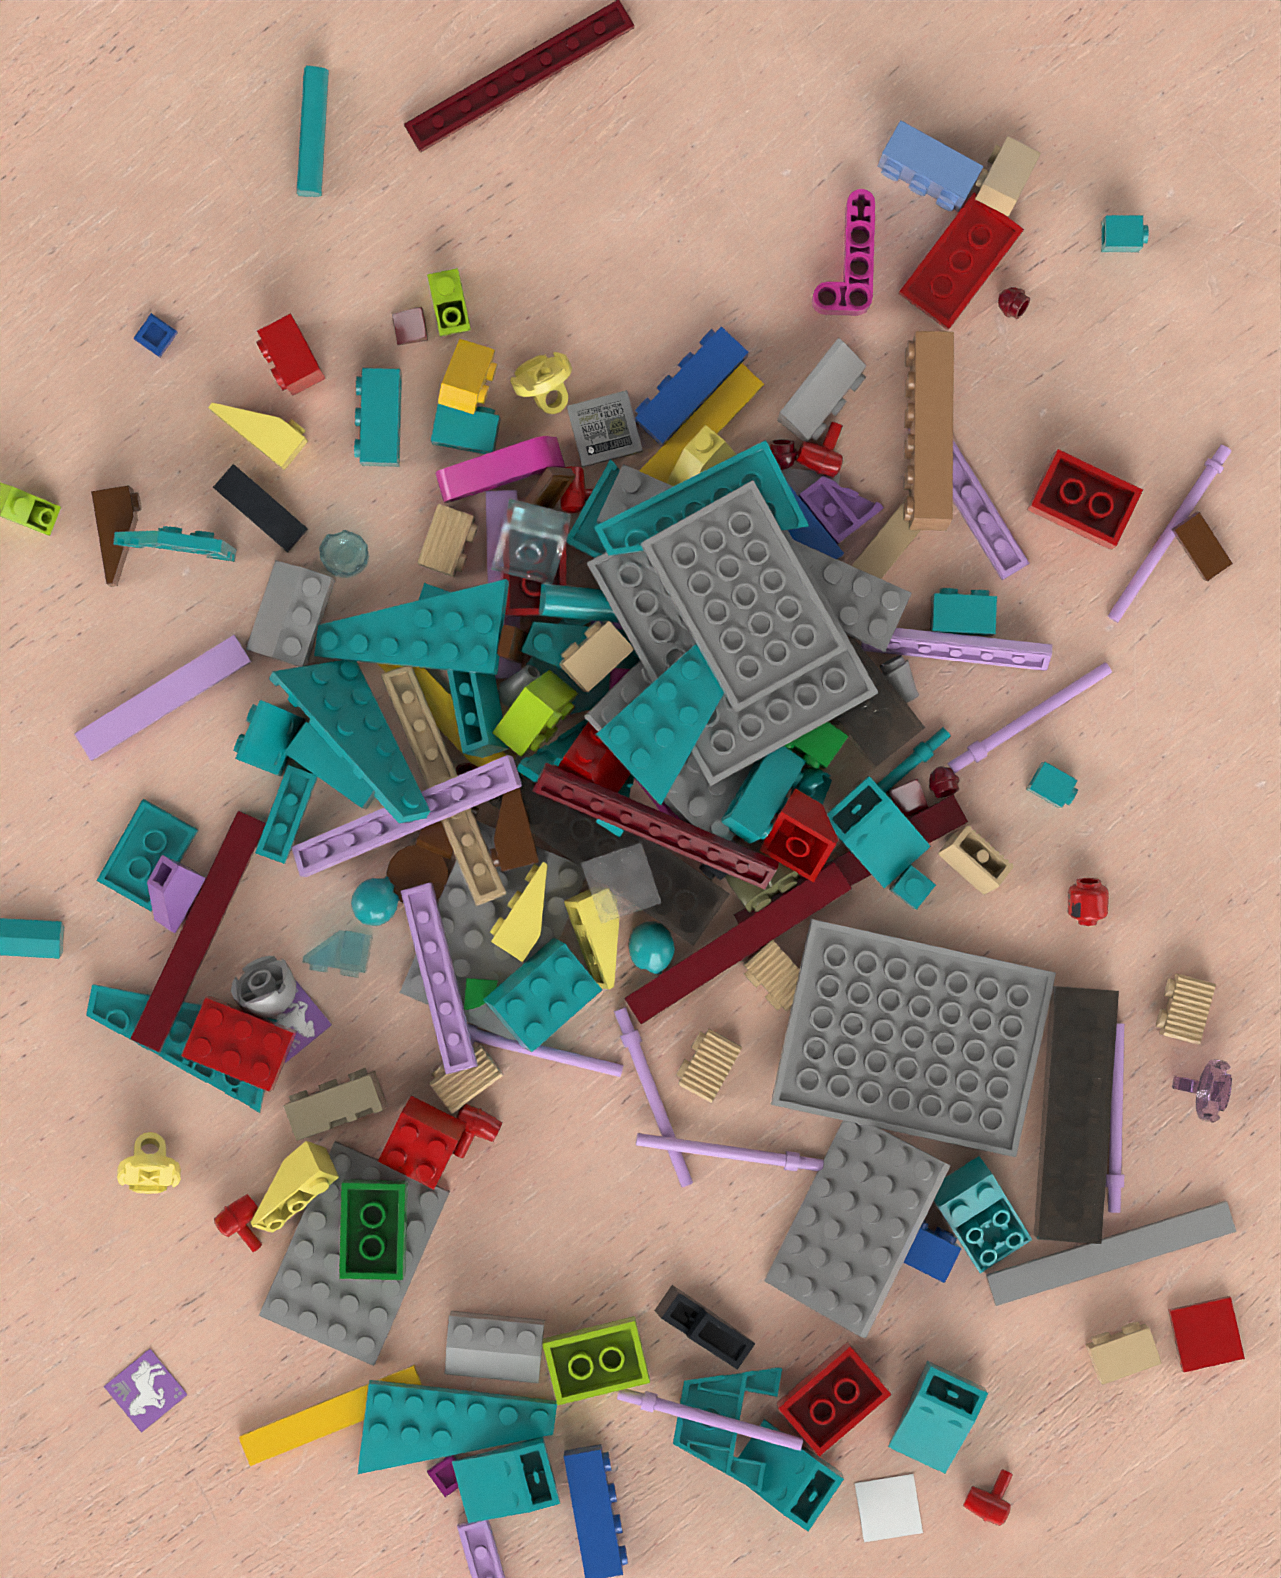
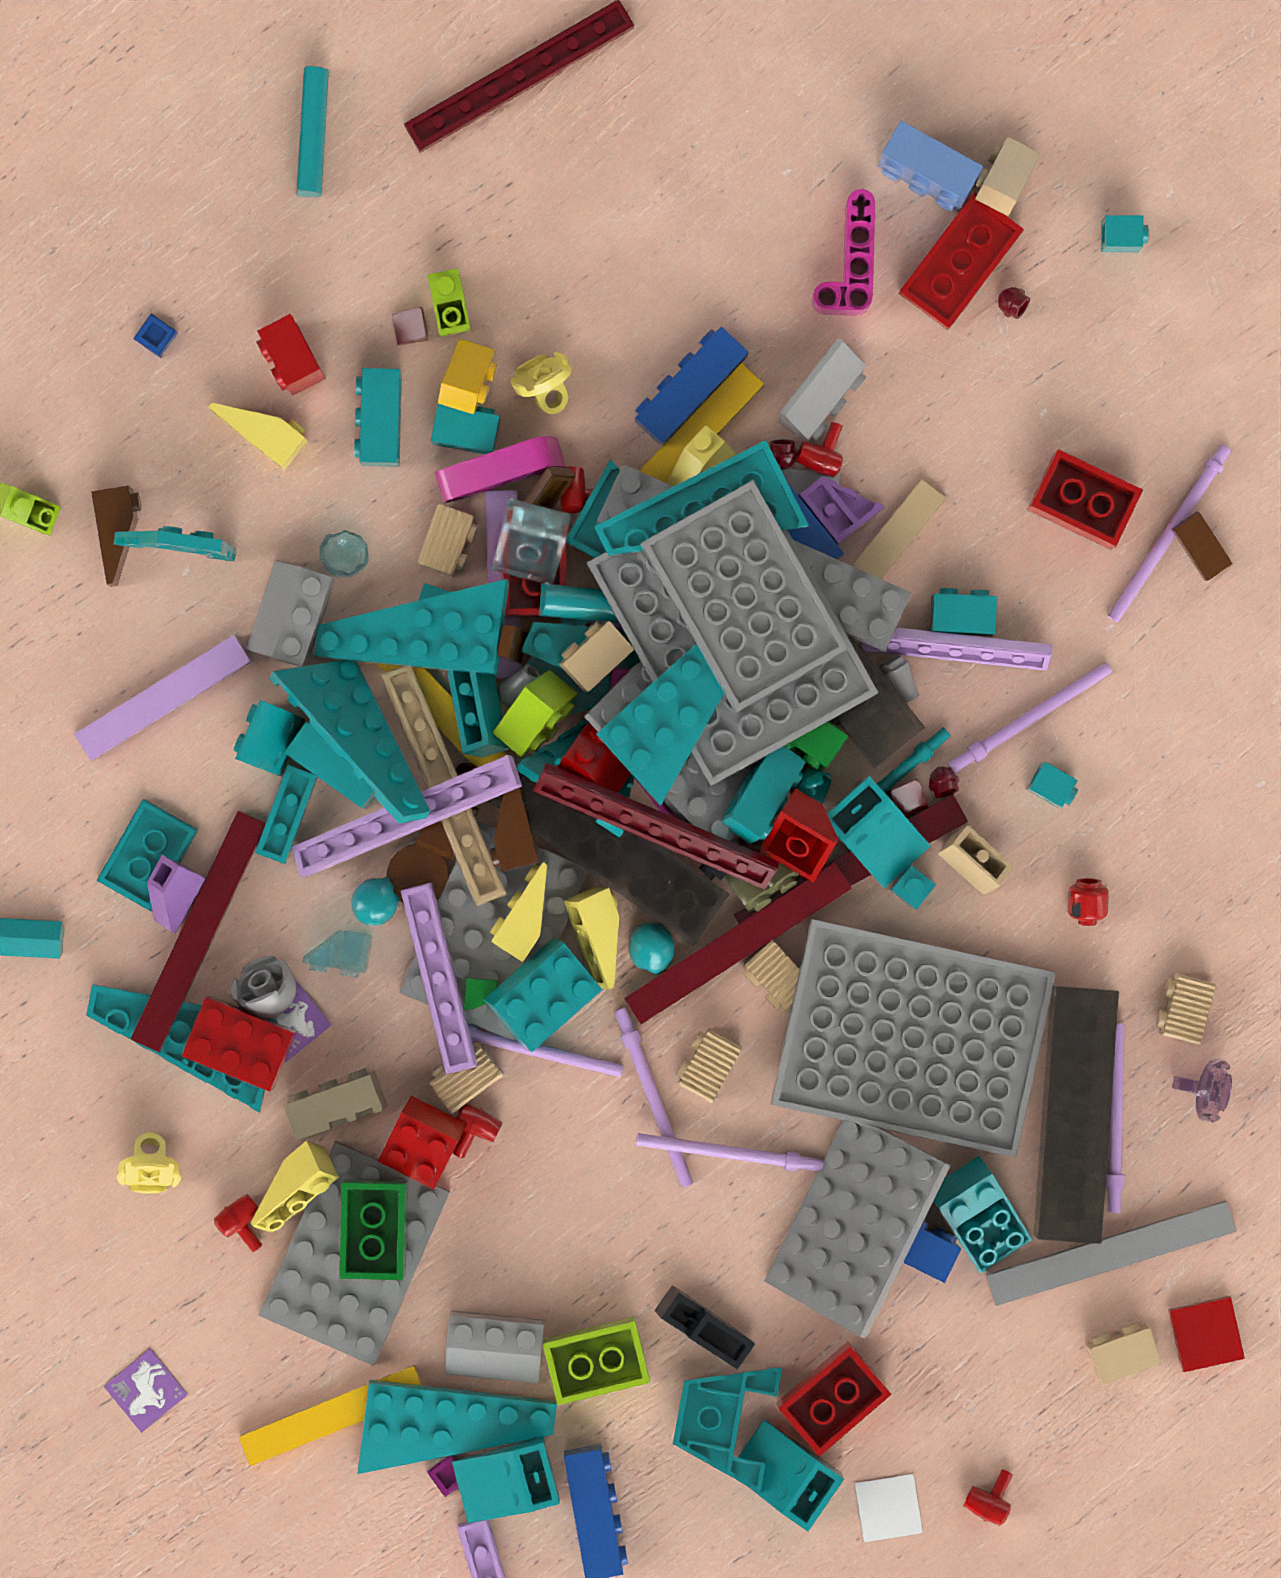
black slope [213,464,308,552] -> none
light grey tile [567,390,643,468] -> none
clear plate [581,843,662,923] -> none
lavender bar [617,1389,804,1451] -> none
teal slope [888,1361,988,1474] -> none
medium nougat brick [903,331,954,531] -> none
lavender tile [908,428,1030,580] -> none

